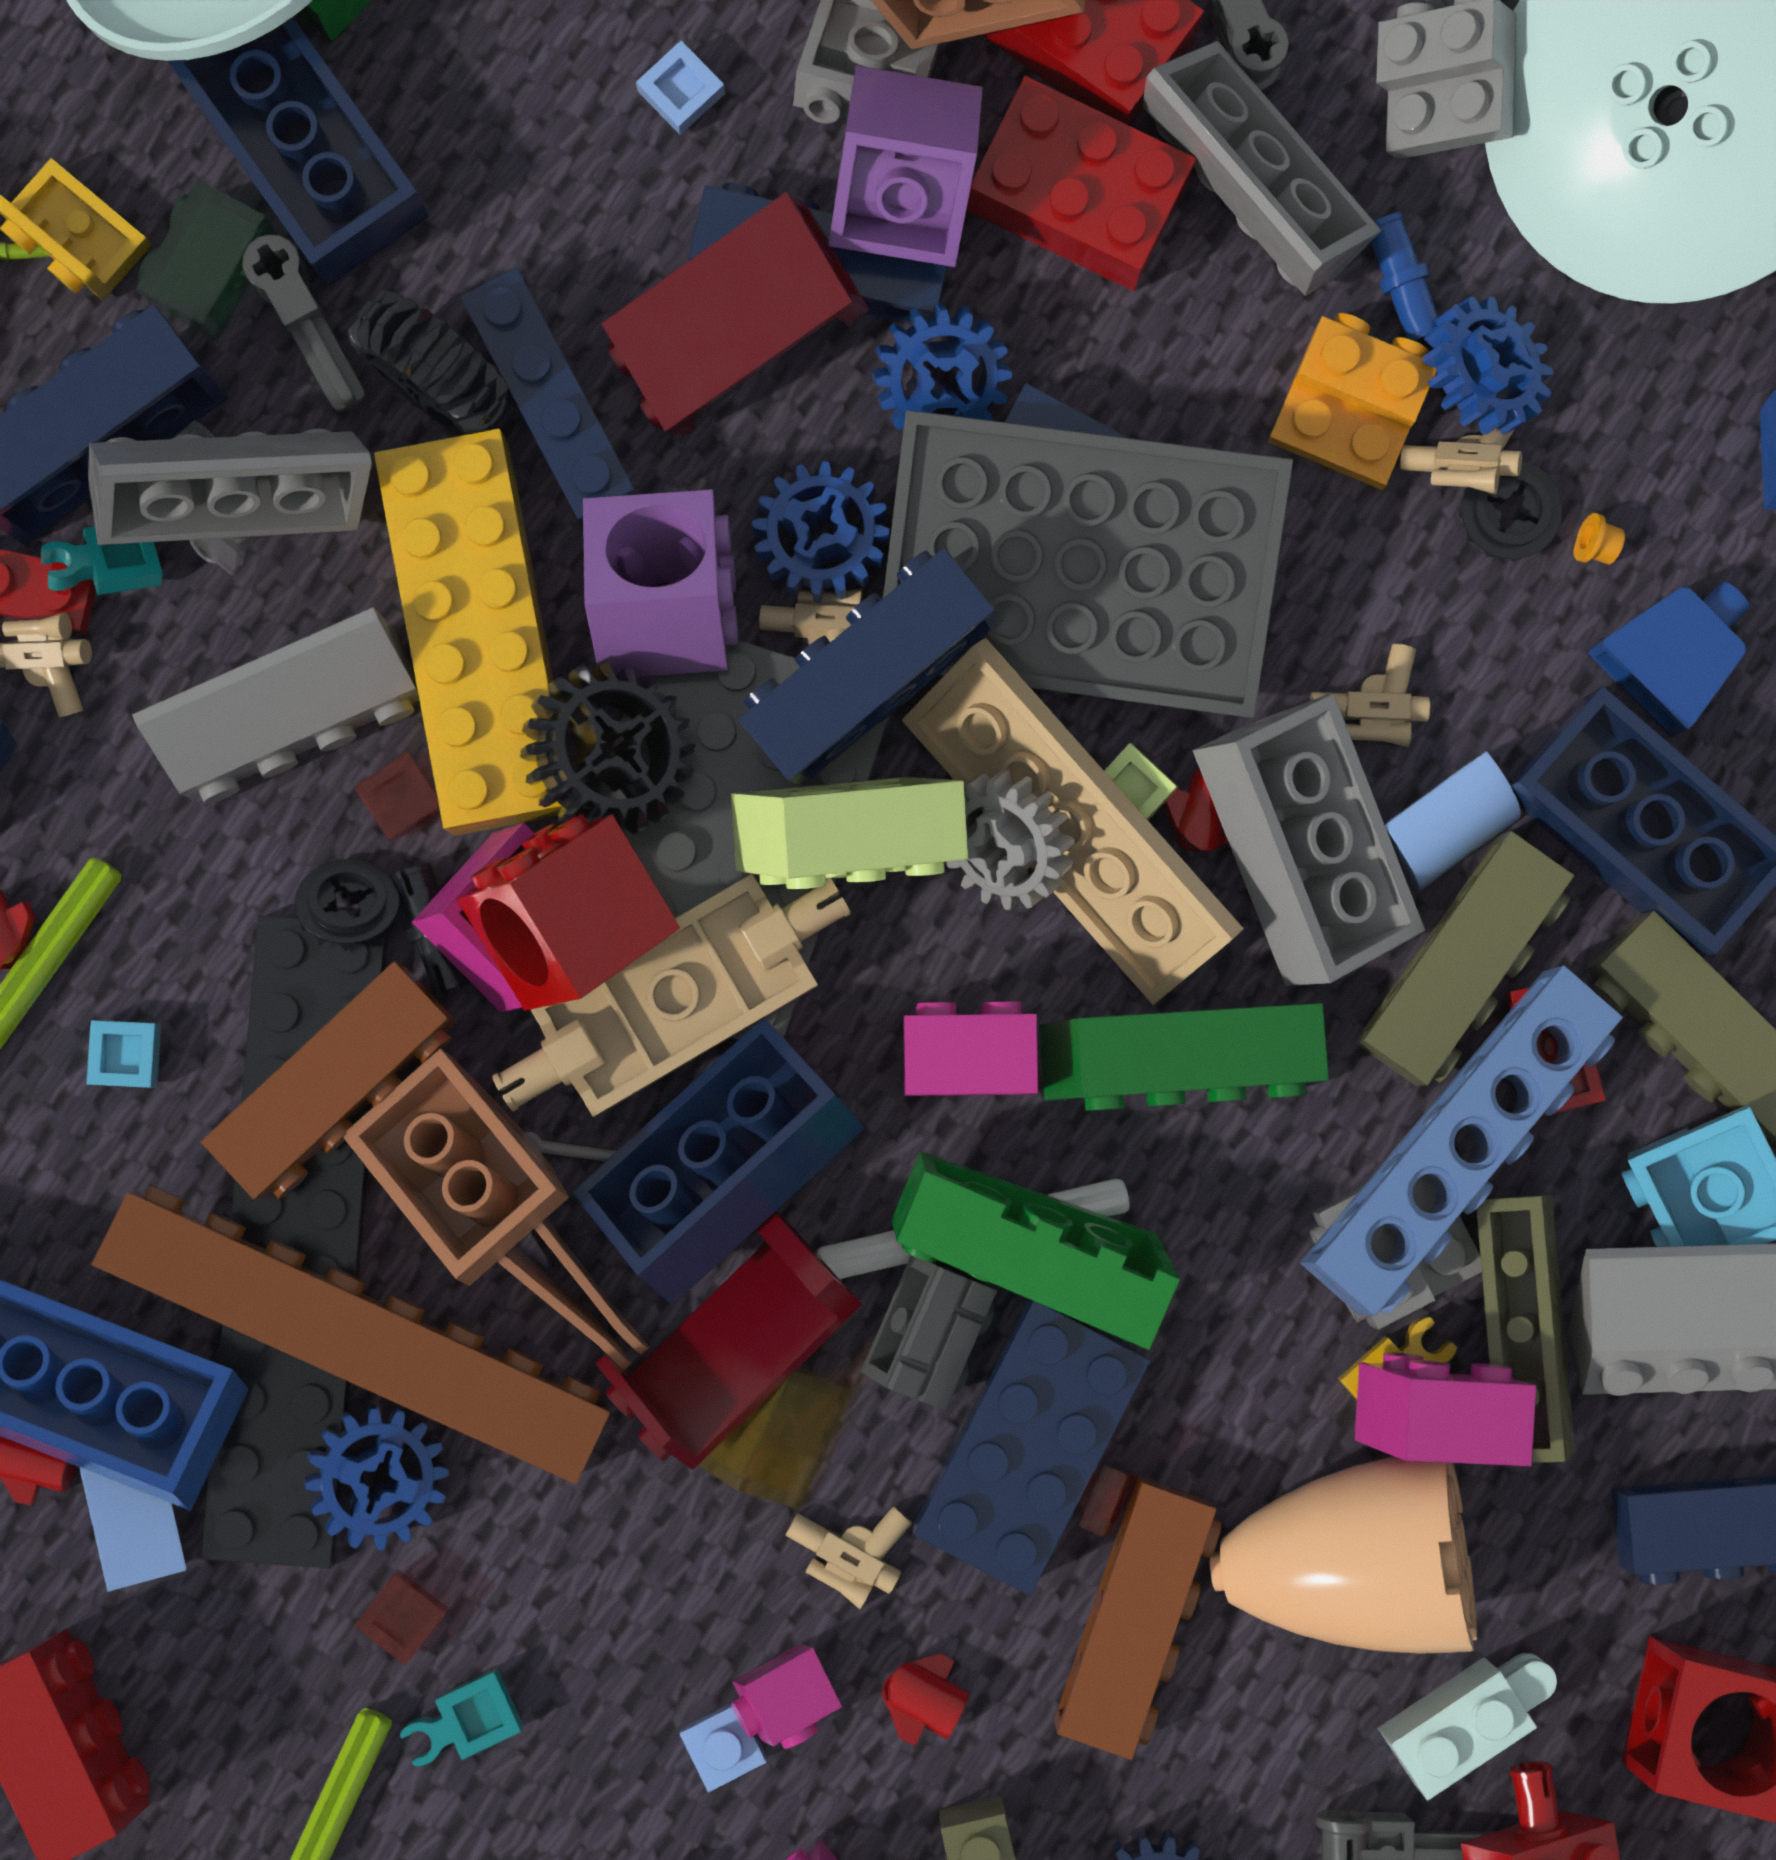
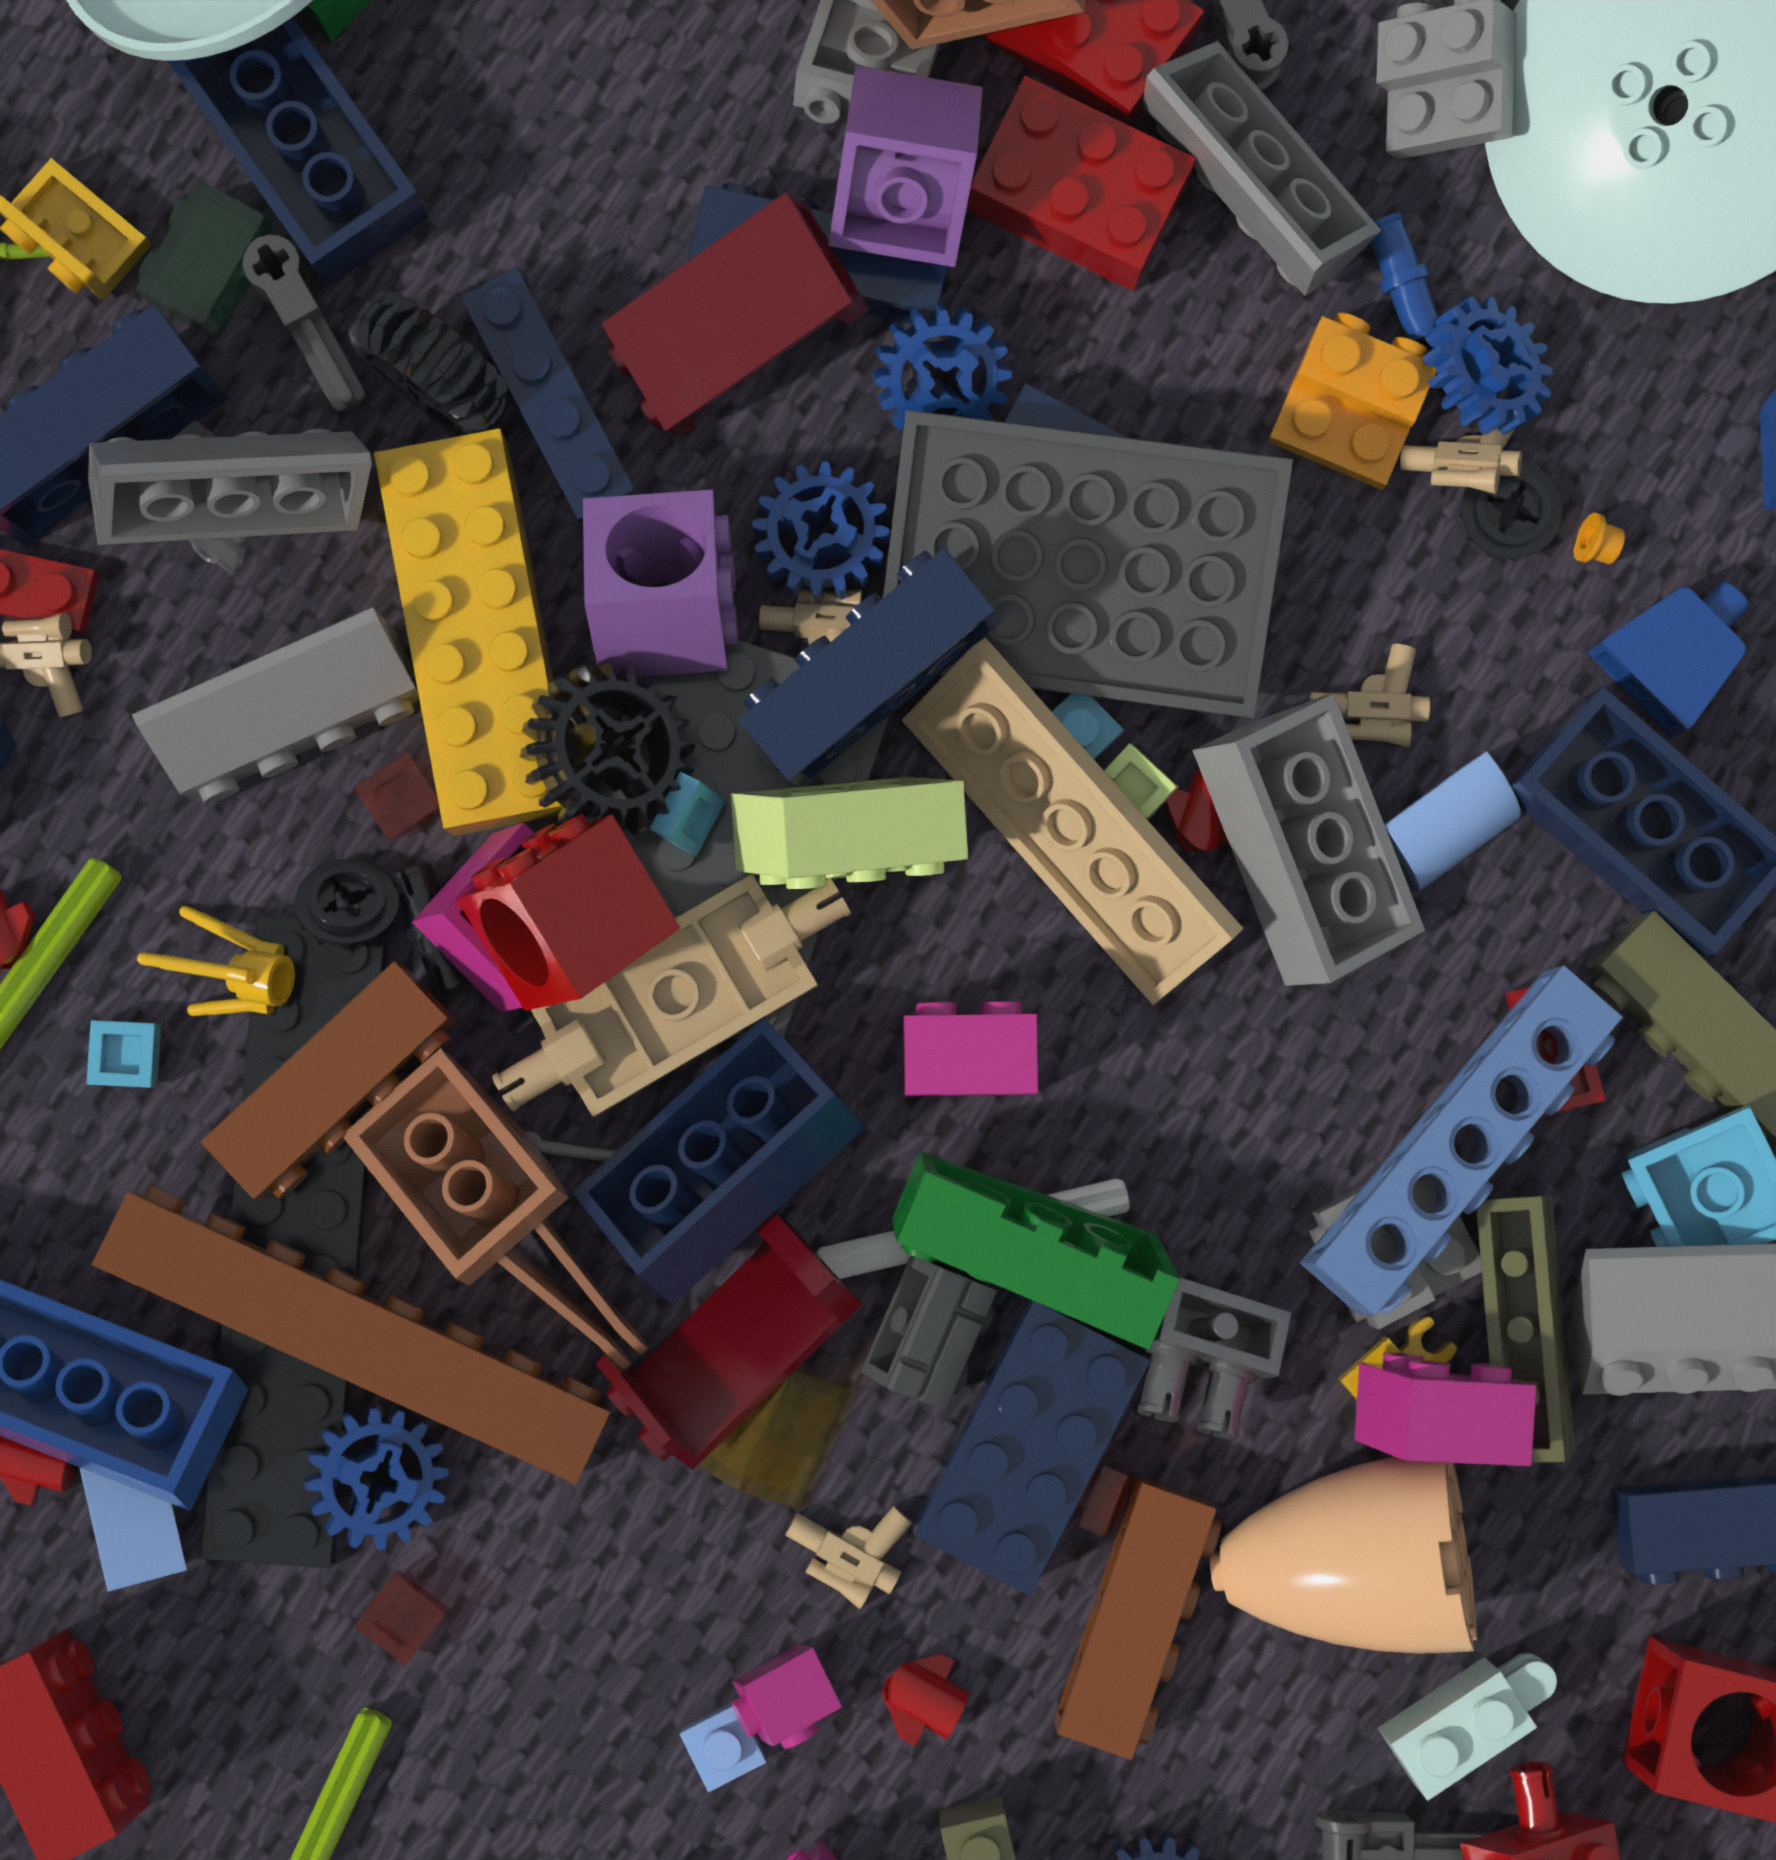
teal plate [41,526,162,595] -> none
teal plate [400,1667,524,1766] -> none
light blue plate [636,40,726,135] -> none
light grey gear [946,770,1075,910] -> none
green wedge [1039,1003,1329,1111] -> none
olive brick [1354,831,1575,1086] -> none
none -> yellow plant [137,905,295,1016]
none -> medium azure plate [649,772,727,857]
none -> medium azure plate [1052,693,1124,760]
none -> flat silver brick [1130,1277,1292,1440]

